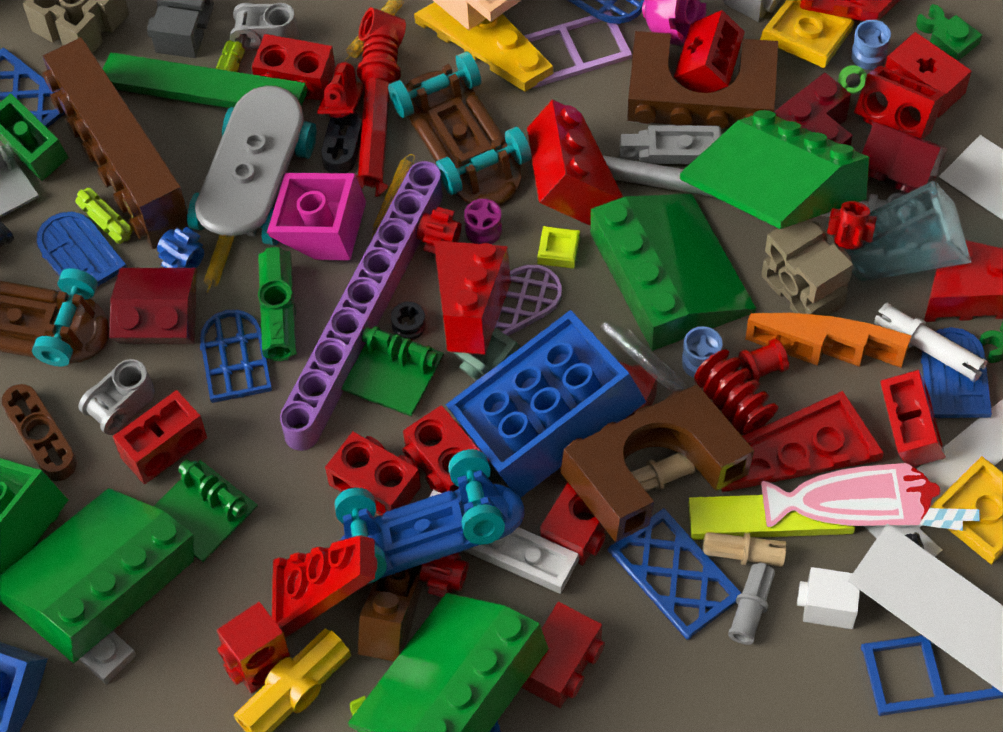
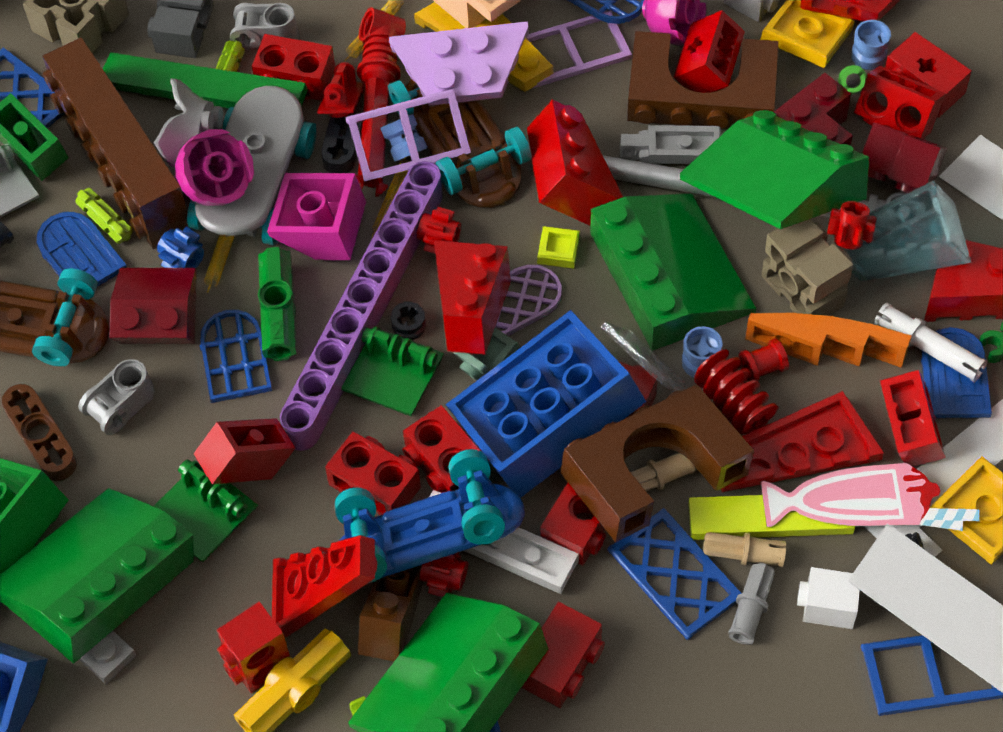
red brick [112,390,207,485] -> none
magenta wheel [464,199,502,244] -> none
green plate [916,4,982,61] -> none
none -> light grey brick [154,78,223,184]
none -> dark pink cylinder [175,129,254,206]
none -> red brick [193,418,296,484]
none -> lavender window [346,89,471,182]
none -> medium blue wheel [380,114,427,162]
none -> lavender wing [389,21,529,105]

